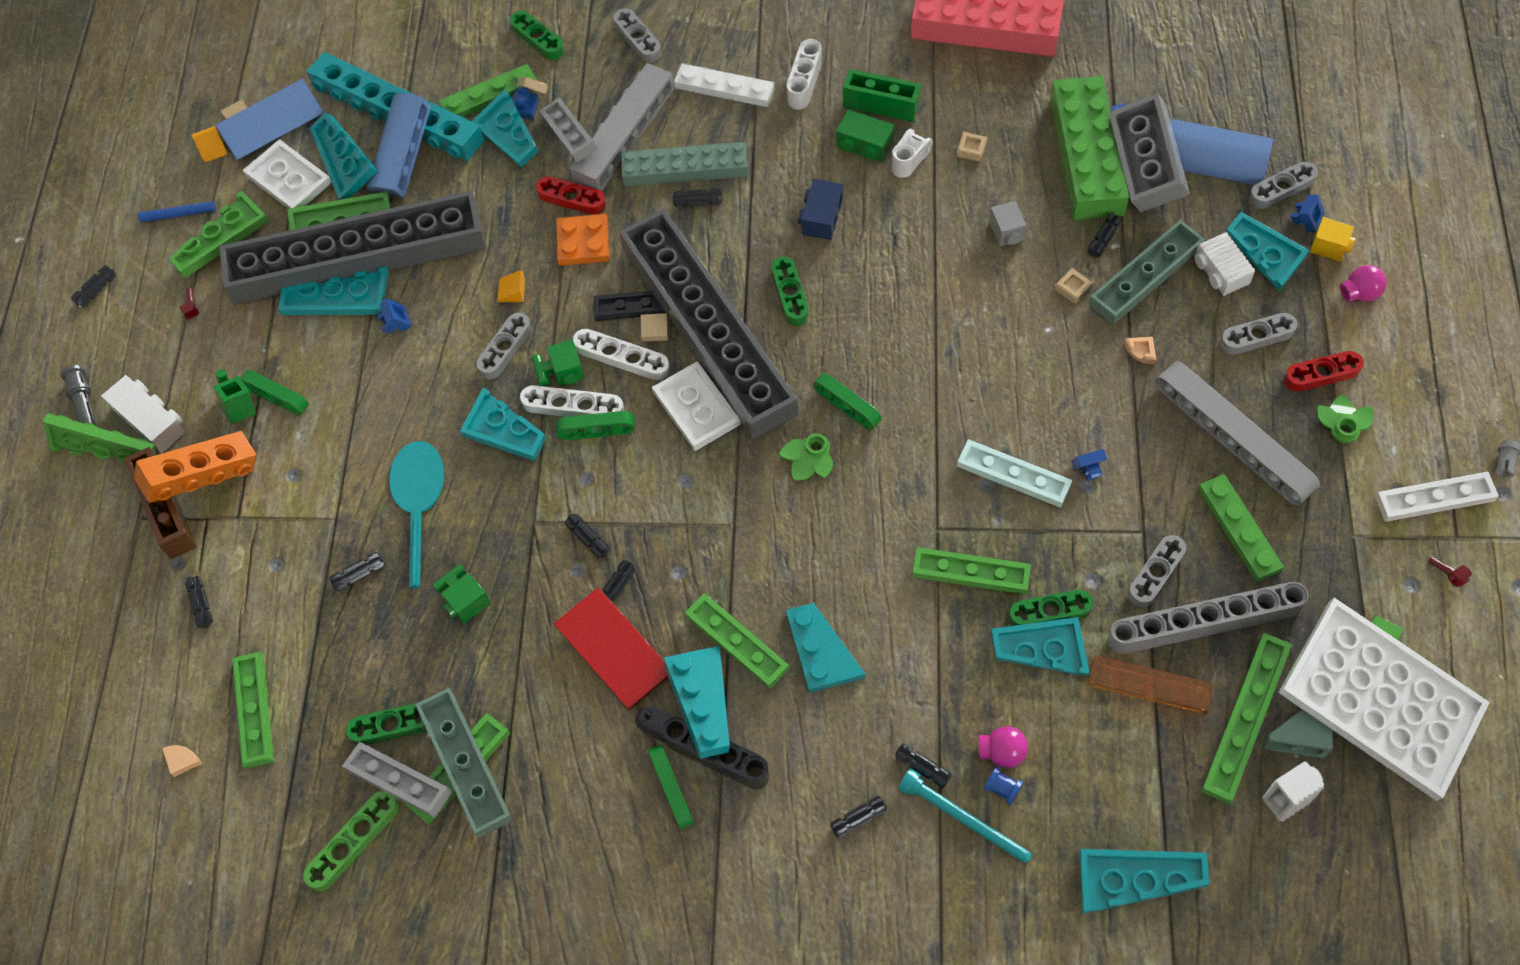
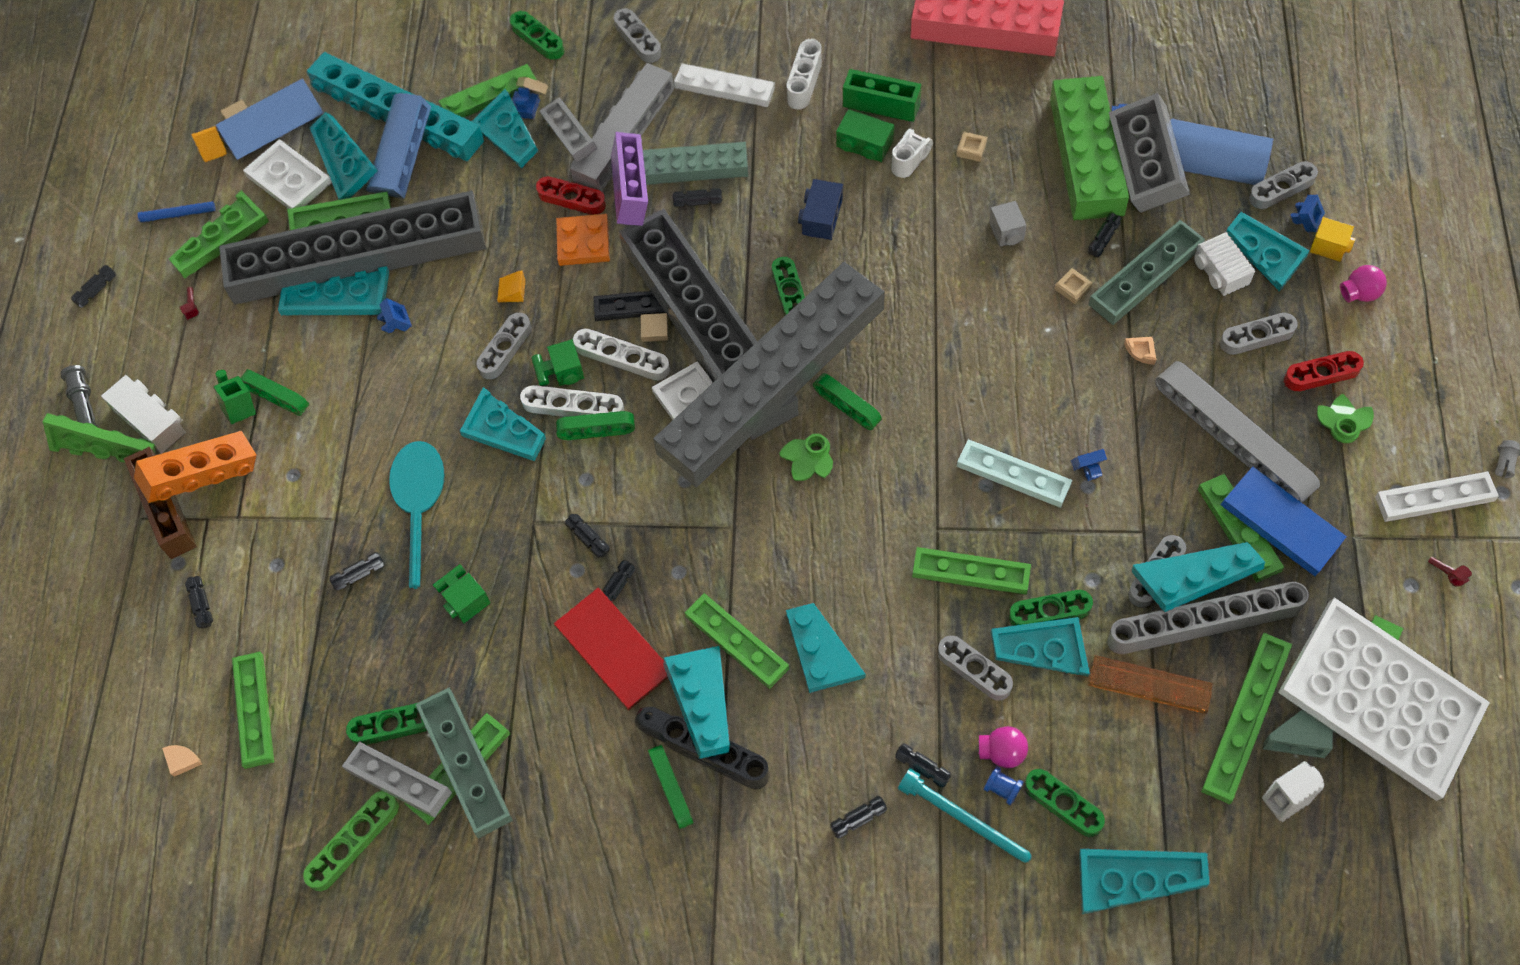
none -> medium lavender brick [611,132,648,226]
none -> dark grey brick [653,262,885,488]
none -> light grey beam [938,636,1013,700]
none -> green beam [1024,769,1105,837]
none -> teal wing [1132,542,1265,612]
none -> blue tile [1220,466,1347,576]

